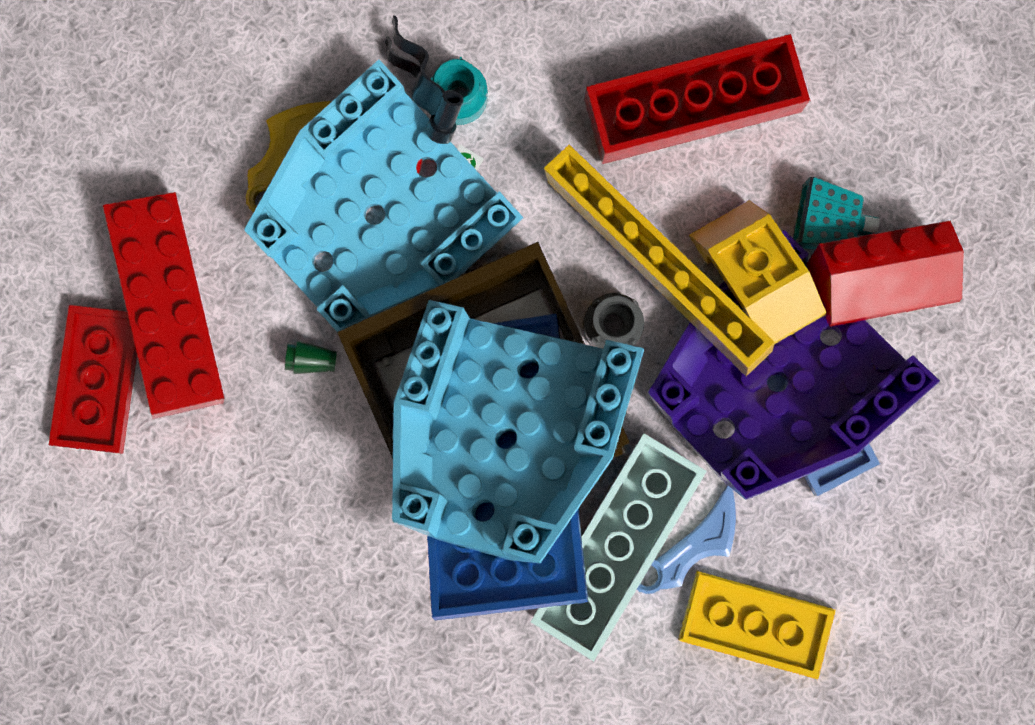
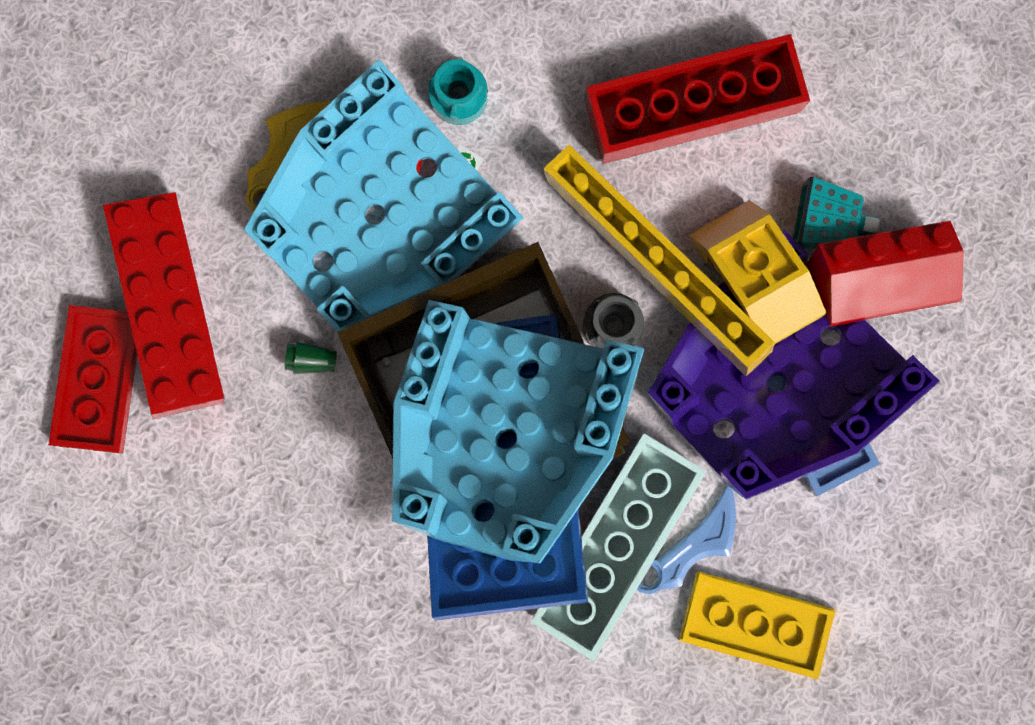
black flag [385,15,463,144] -> none

